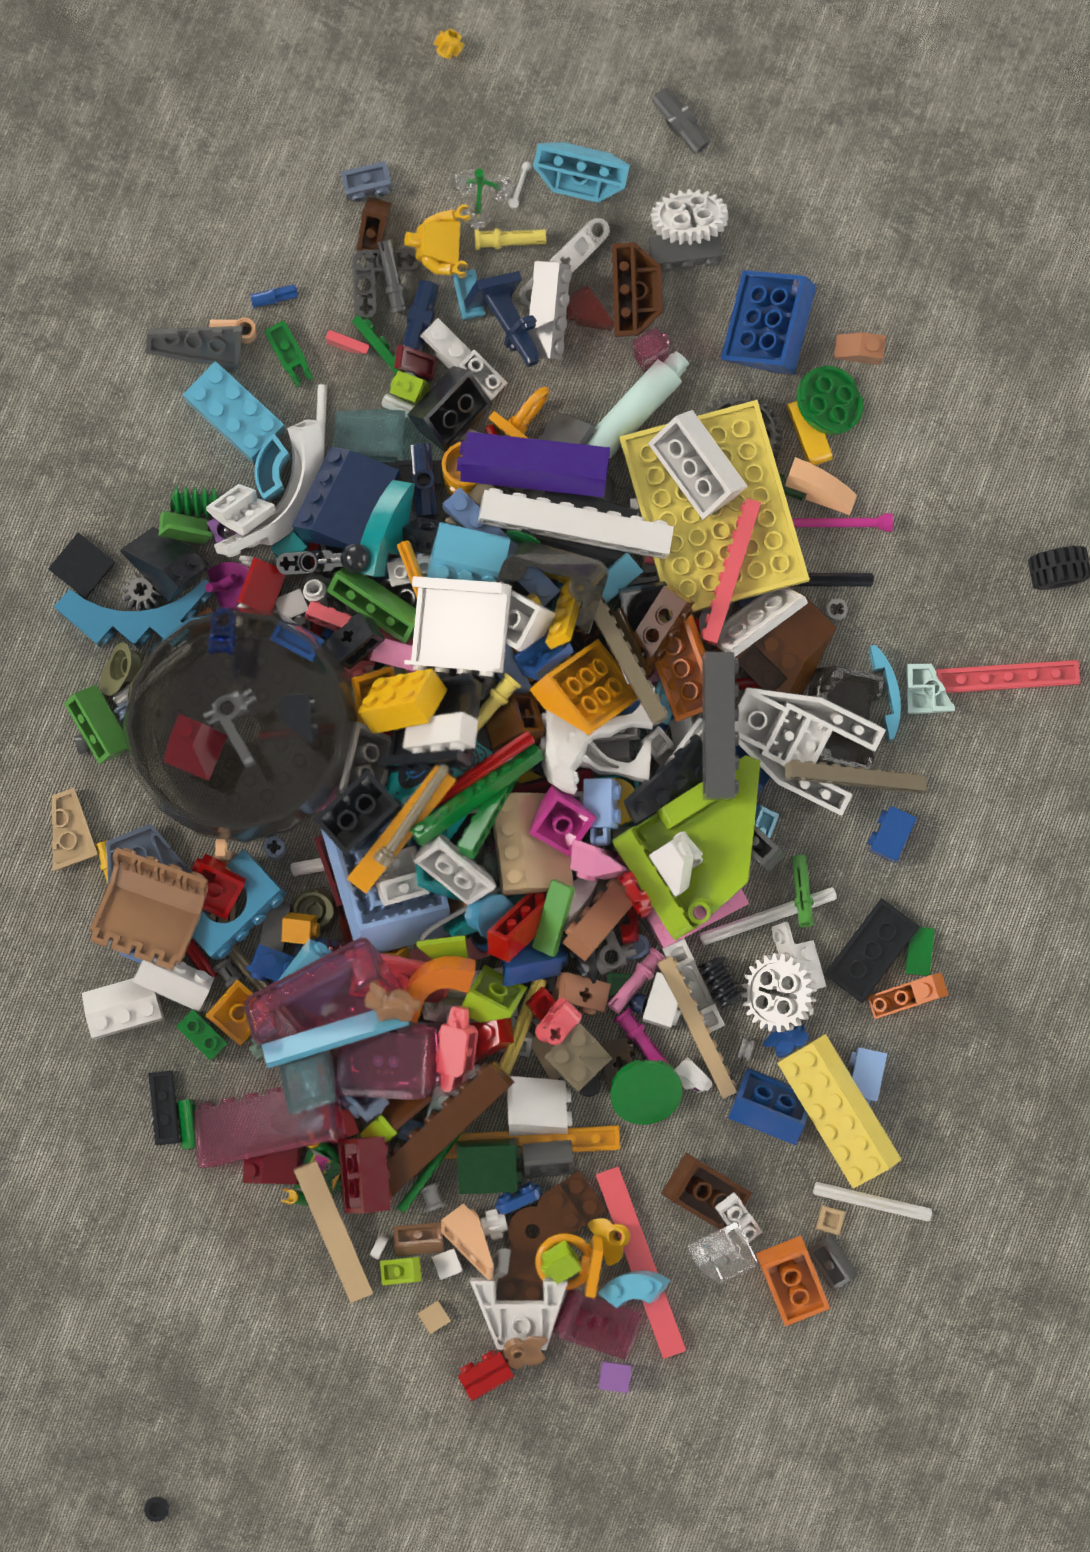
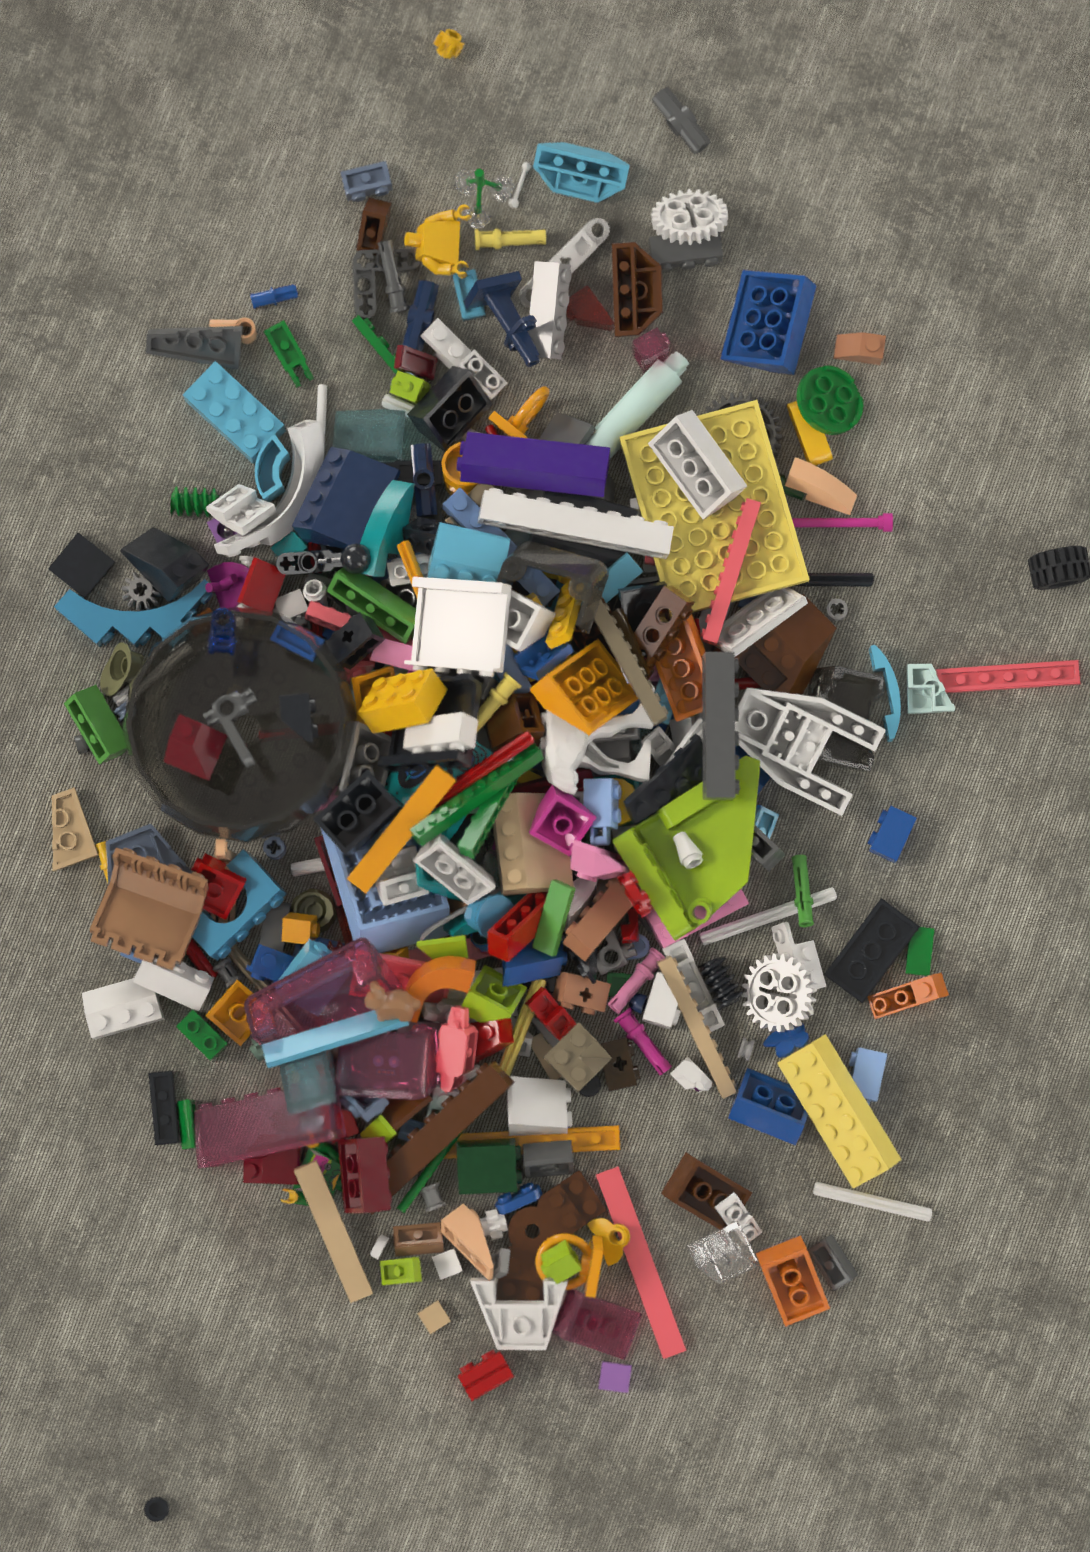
bright green panel [159,511,213,545] -> none
coral tile [326,330,369,354] -> none
dark tan piece [373,765,449,868] -> none
medium nougat plate [503,1336,548,1369] -> none
green piece [506,530,541,547] -> none
coral piece [535,998,582,1045] -> none
medium azure brick [598,1270,671,1308] -> none
green tile [610,1060,683,1125] -> none
white slope [649,836,694,897] -> none
dark tan piece [785,759,927,794] -> none
tan tile [816,1205,846,1235] -> none

